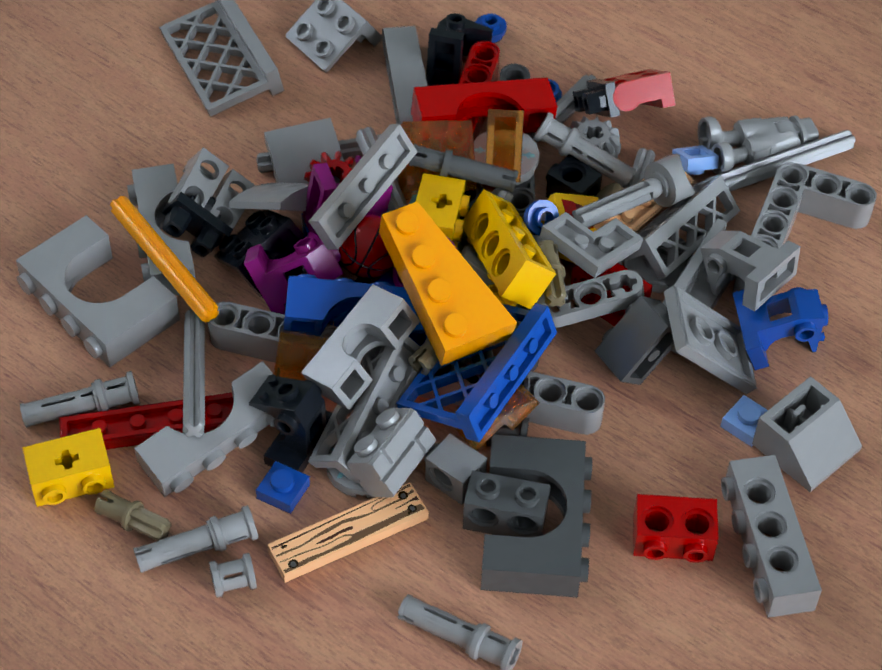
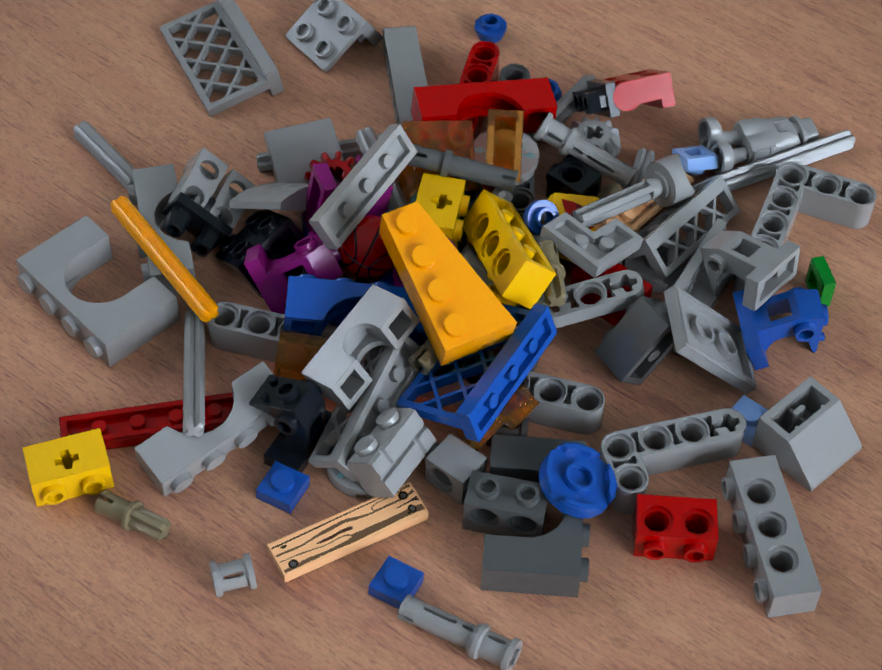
light grey pin [20,371,140,428] -> none
light grey pin [133,505,259,573] -> none
black tile [426,13,493,86] -> none
none -> light grey axle [73,121,135,190]
none -> blue plate [368,556,424,609]
none -> blue tile [538,443,617,518]
none -> light grey beam [599,408,747,514]
none -> green tile [805,256,836,306]

